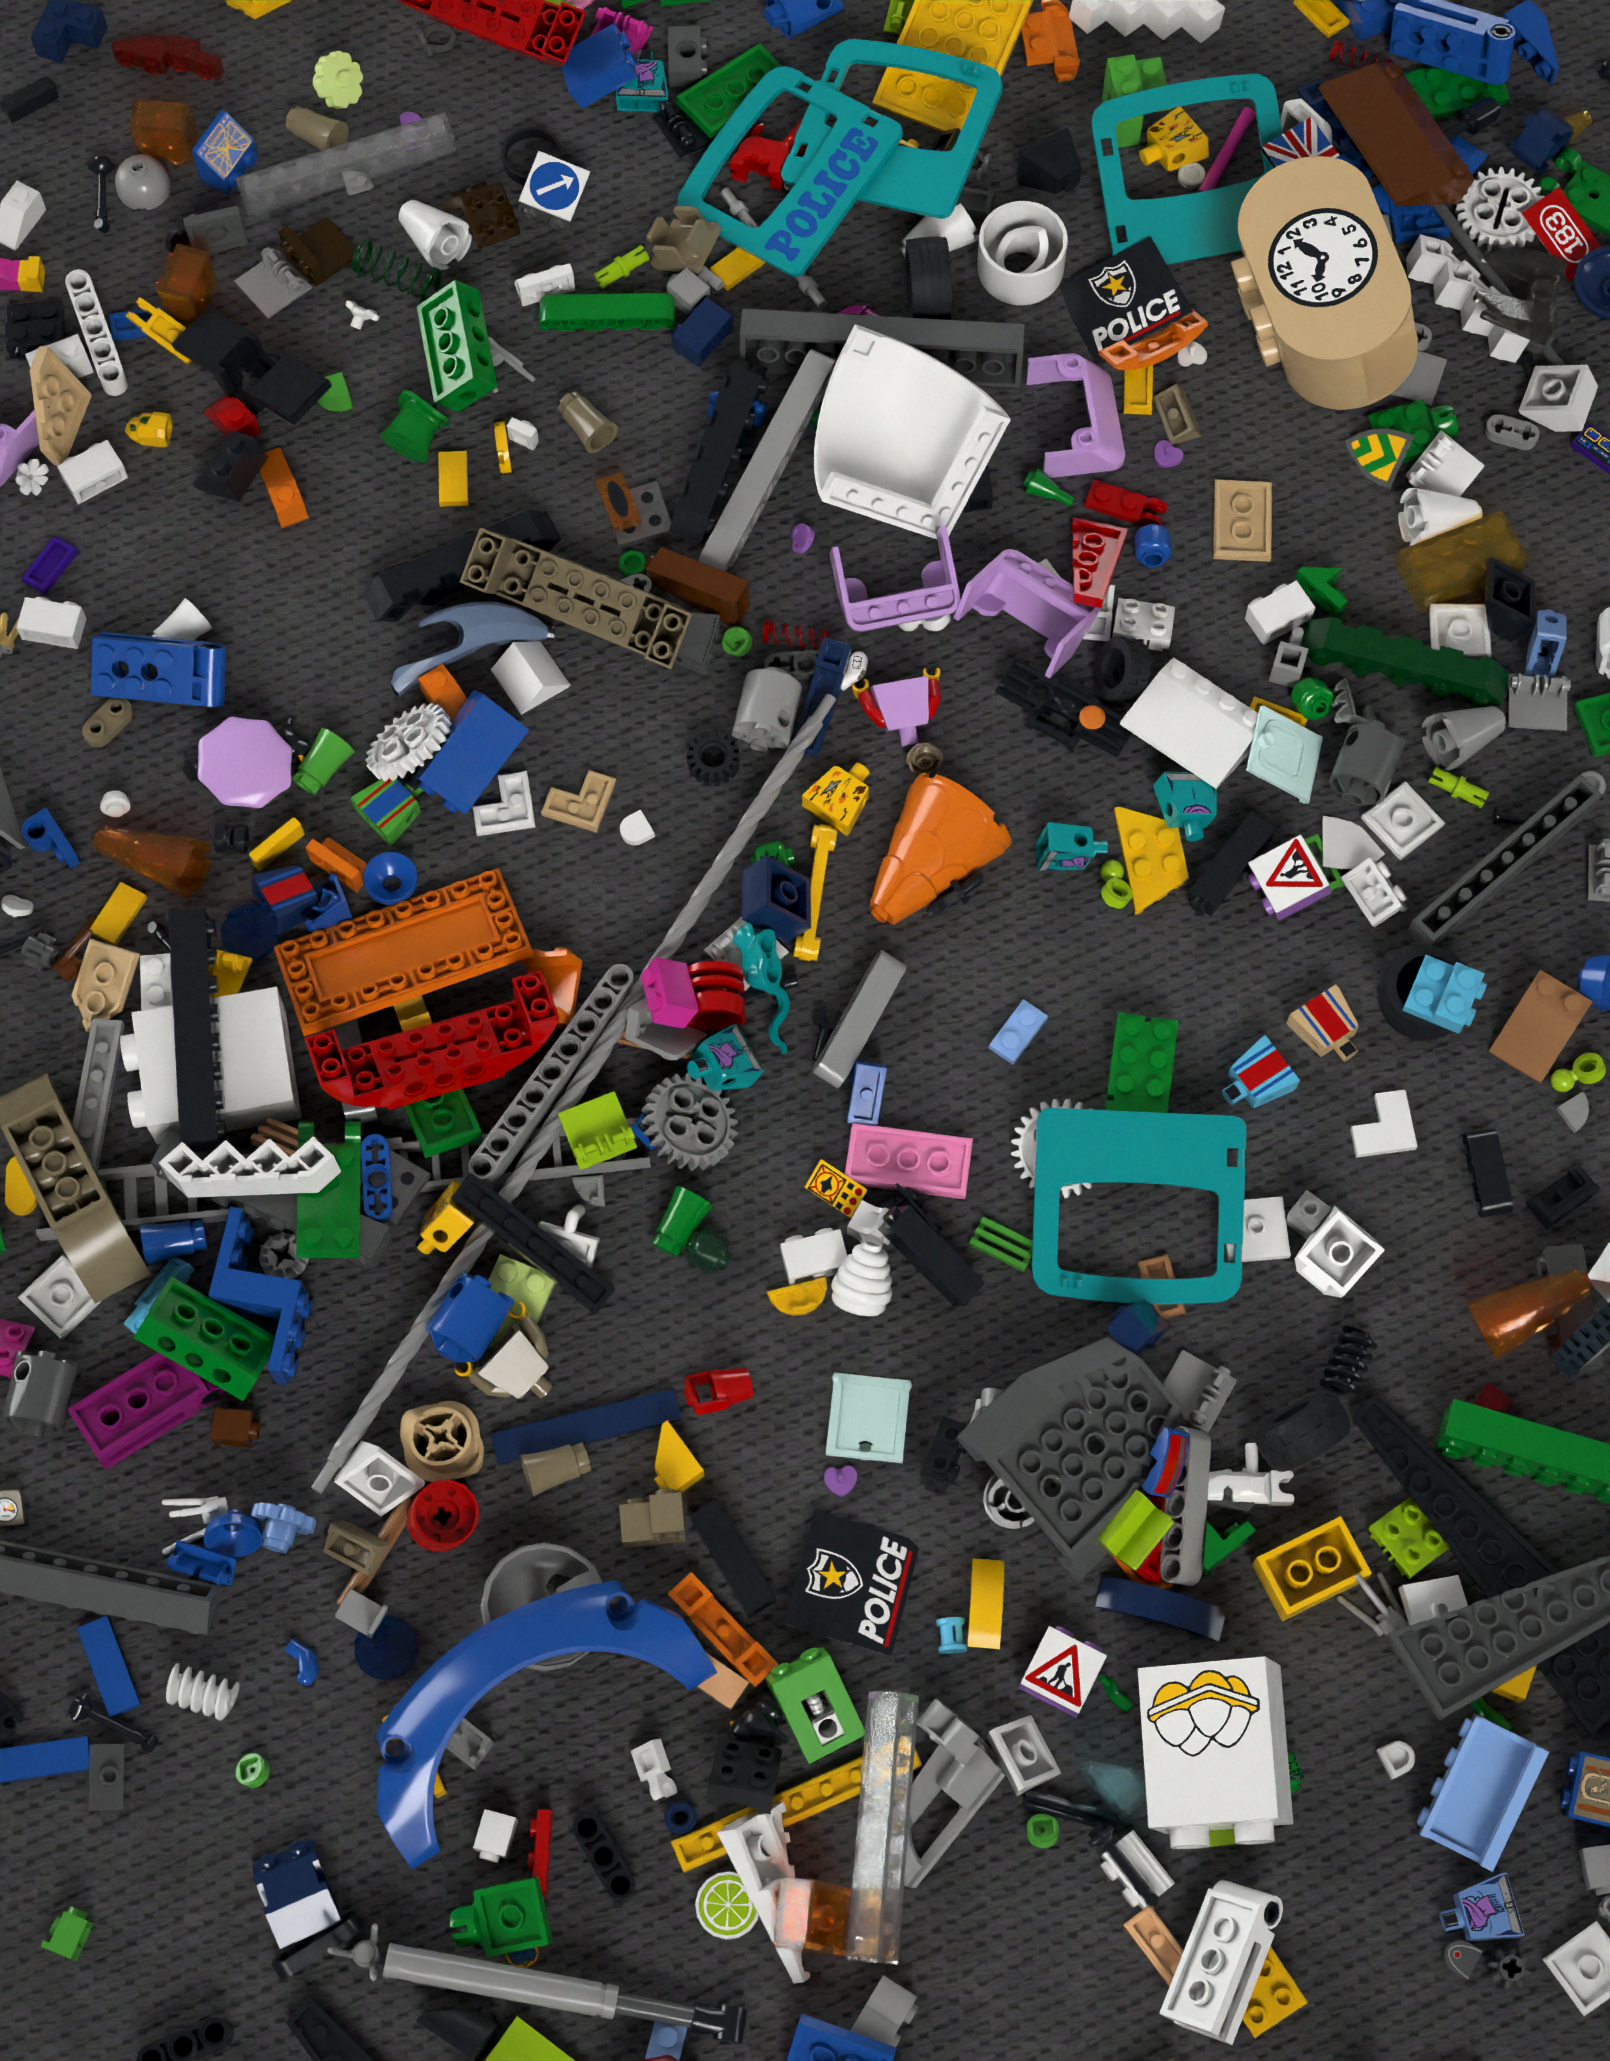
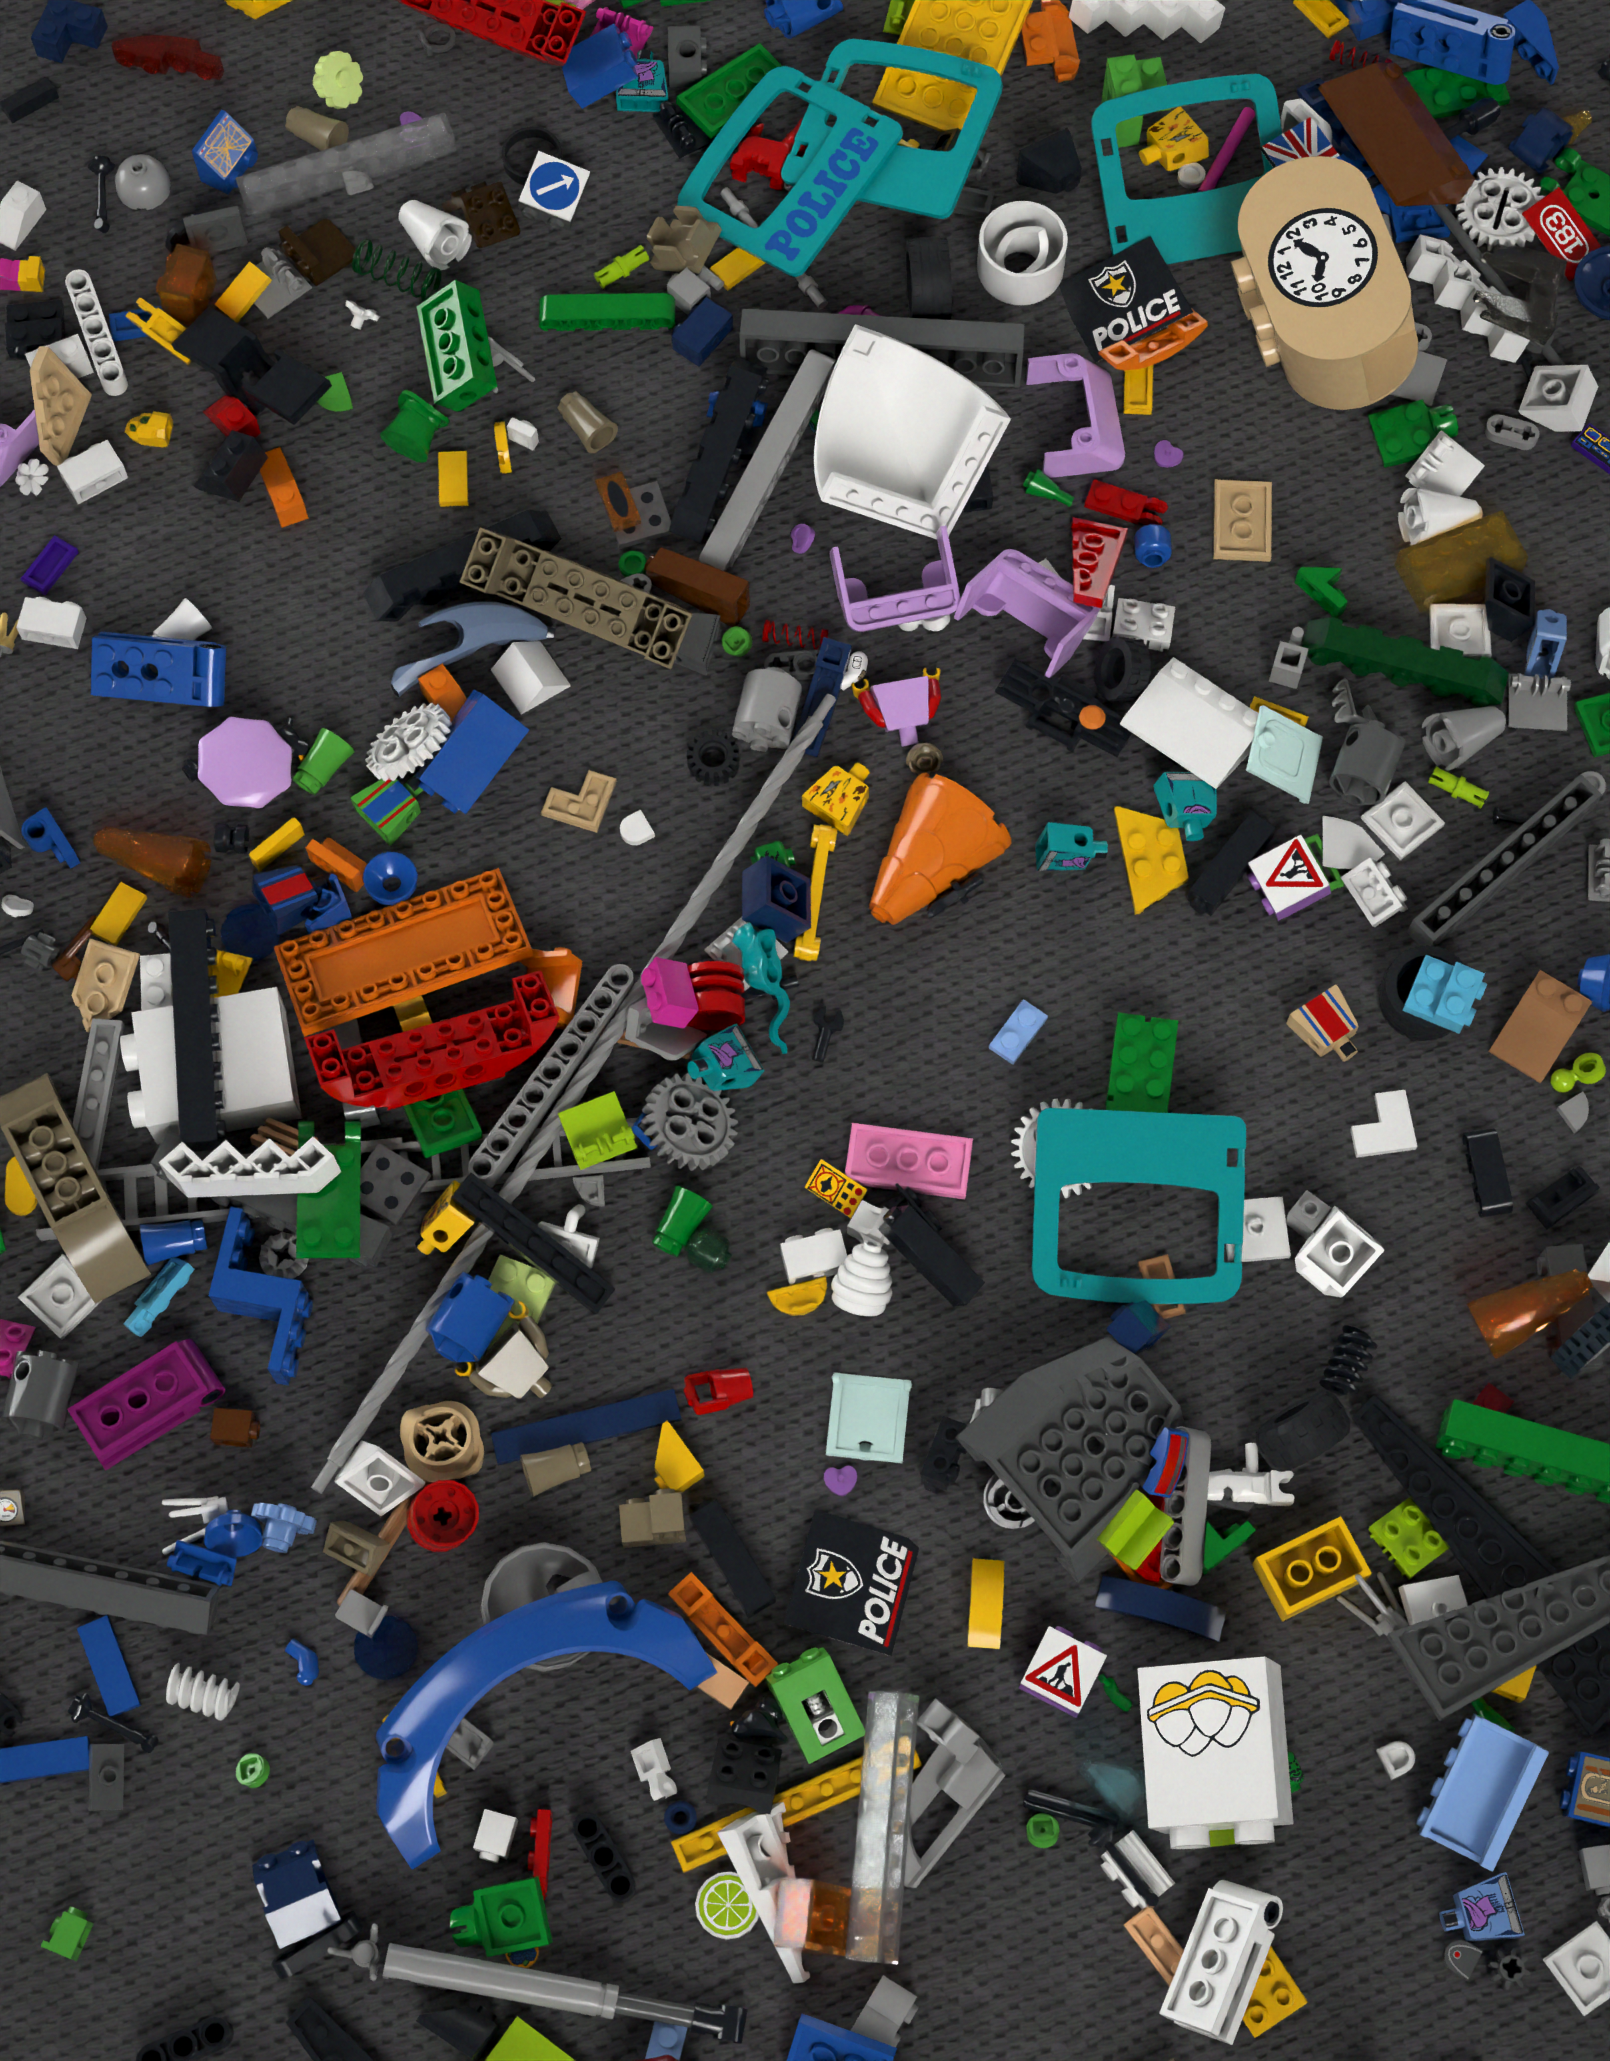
dark tan plate [82,697,133,747] -> none
white plate [100,791,130,817] -> none
clear orange brick [129,99,198,164] -> none
green brick [133,1276,275,1401] -> none
blue beam [361,1134,393,1224] -> none
white tile [473,771,535,836] -> none
white bracket [514,263,575,306] -> none
light grey beam [812,950,907,1088] -> none
plate [846,1061,887,1126] -> none
white cone [900,203,979,259] -> none
medium azure bush [936,1617,967,1654] -> none
bright green tile [969,1217,1032,1272] -> none
white slope [987,1715,1061,1796] -> none
lime plate [1100,860,1133,909] -> none
dark tan slope [1153,383,1202,445] -> none
light grey hinge [1163,1350,1237,1433] -> none
white piece [1177,341,1207,367] -> none
torso [1222,1035,1300,1108] -> none
white brick [1245,580,1315,645] -> none
green head [1291,677,1334,720] -> none
sticker [1345,428,1414,489] -> none
none -> yellow tile [215,261,272,323]

